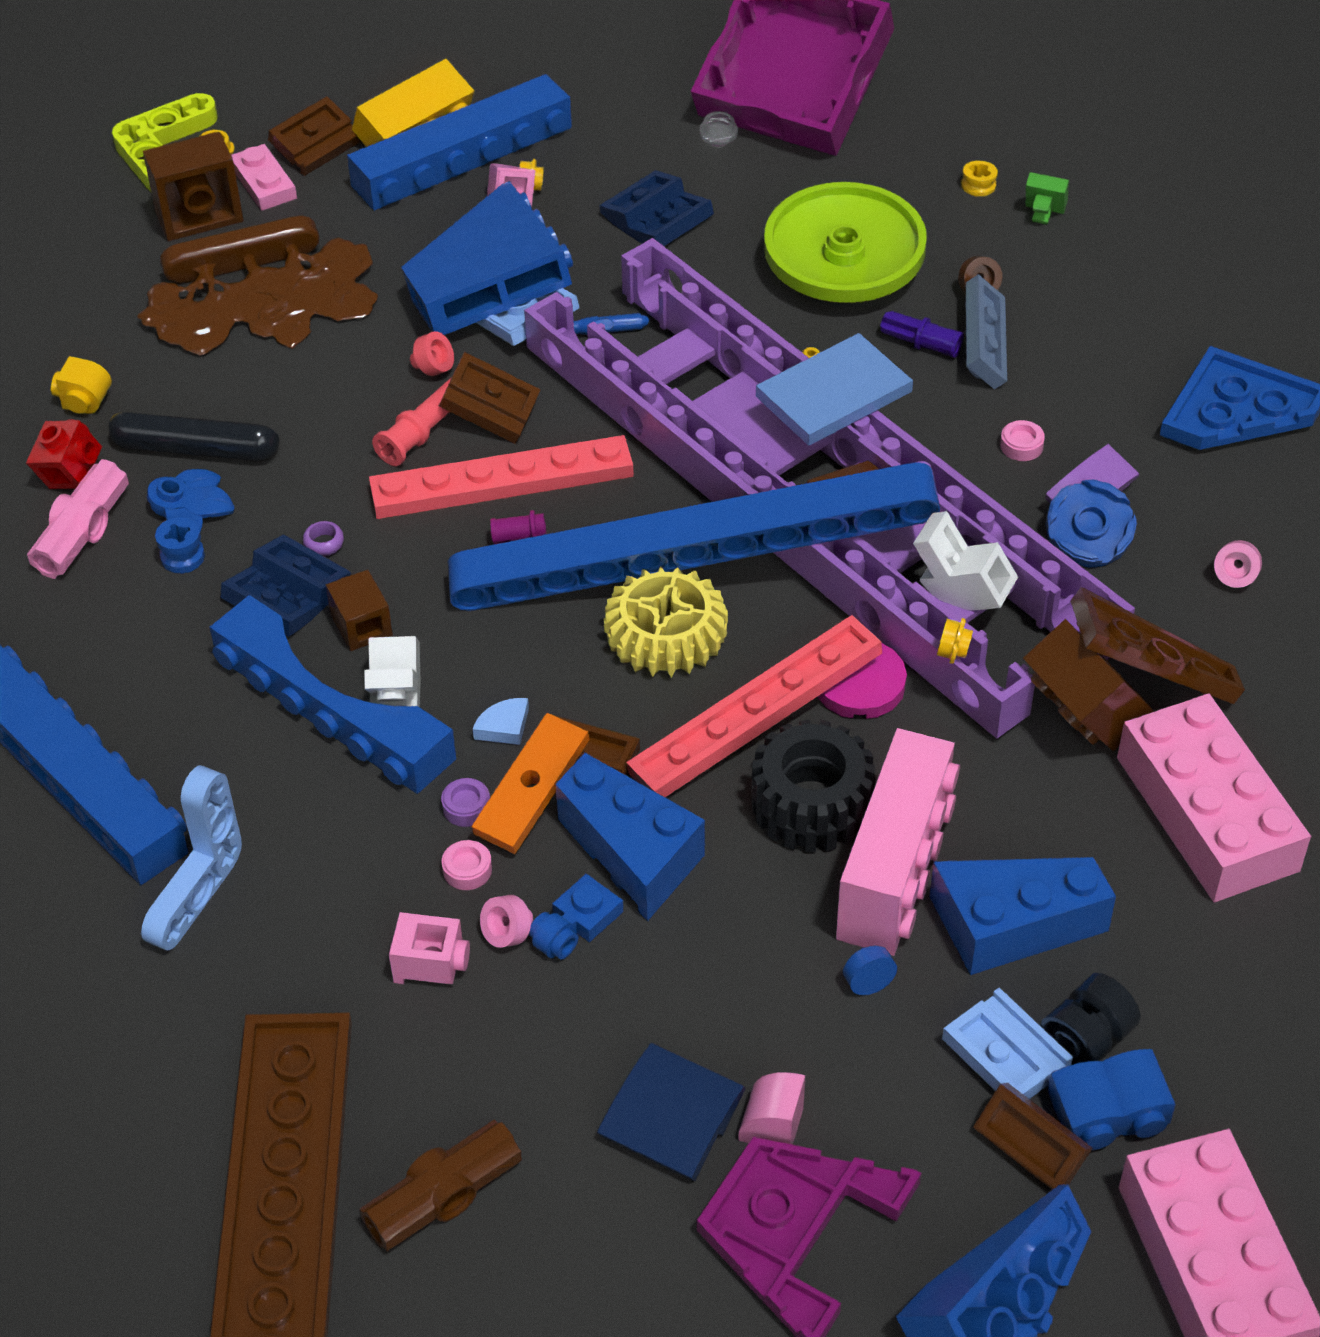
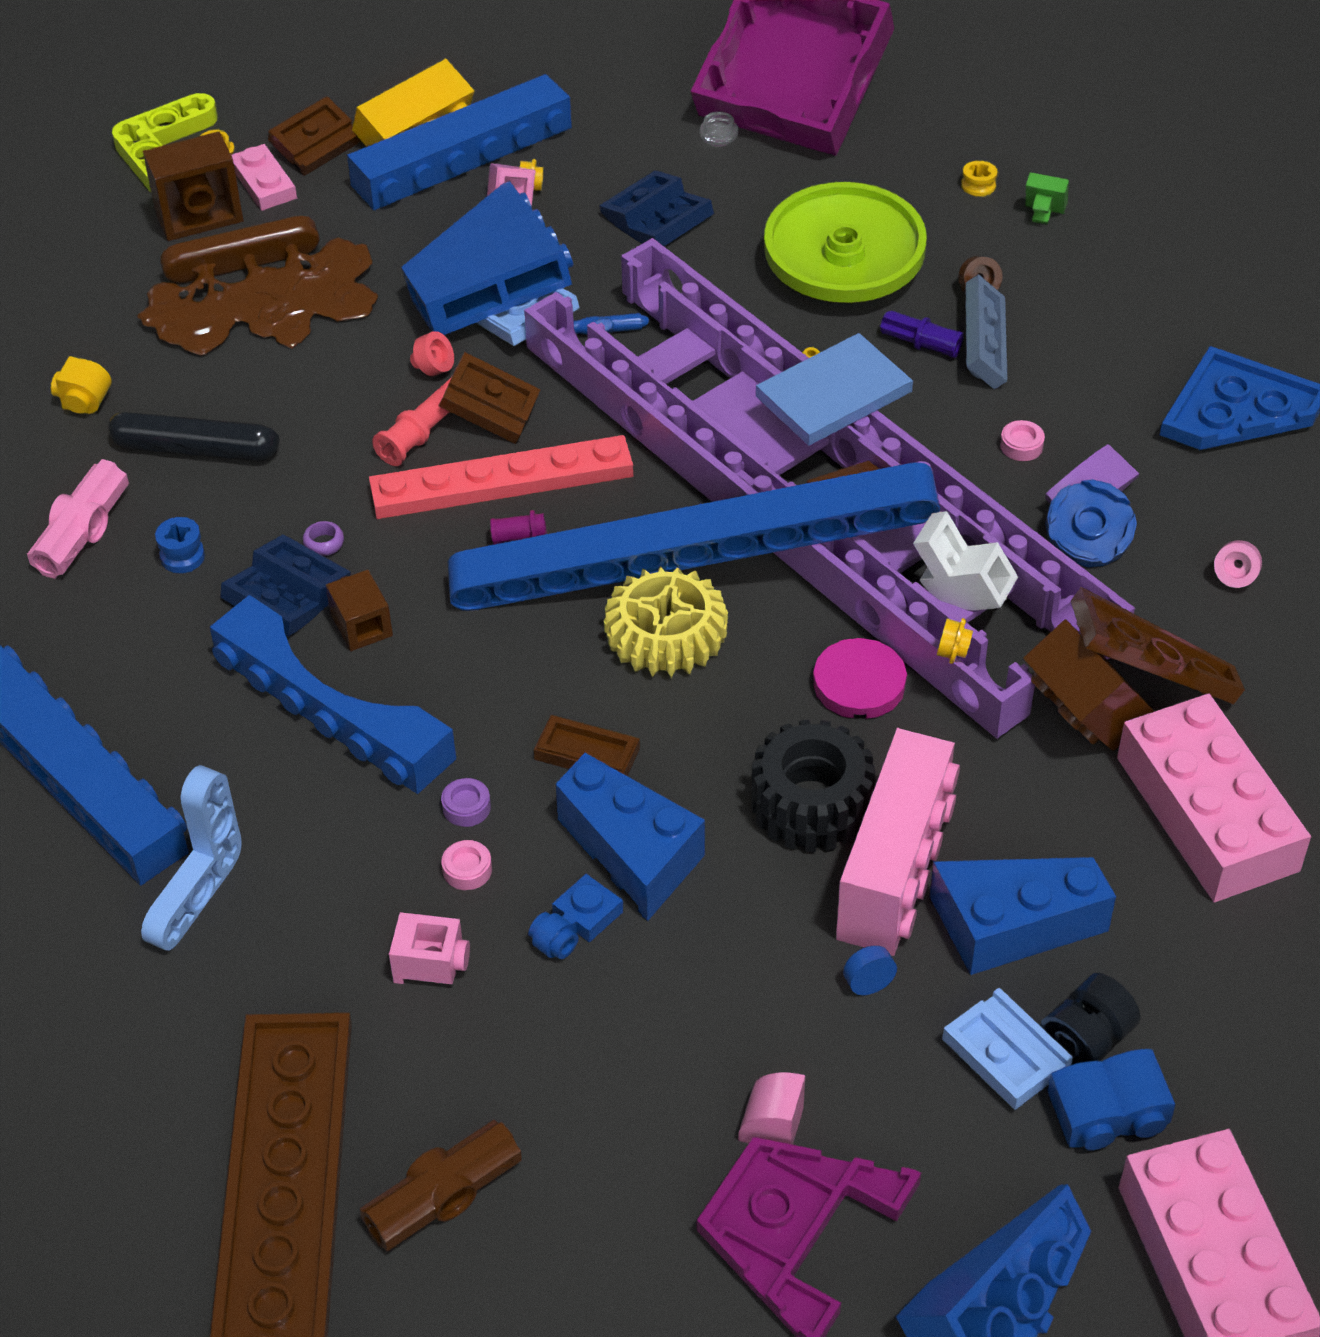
red brick [26,419,102,489] -> none
blue plate [147,469,235,532] -> none
white brick [364,636,421,707] -> none
orange tile [471,713,590,854] -> none
light blue tile [473,698,529,745] -> none
bright pink tile [480,895,533,948] -> none
dark blue slope [597,1043,746,1181] -> none
coral plate [626,615,882,797] -> none
reddish brown tile [973,1082,1093,1190] -> none

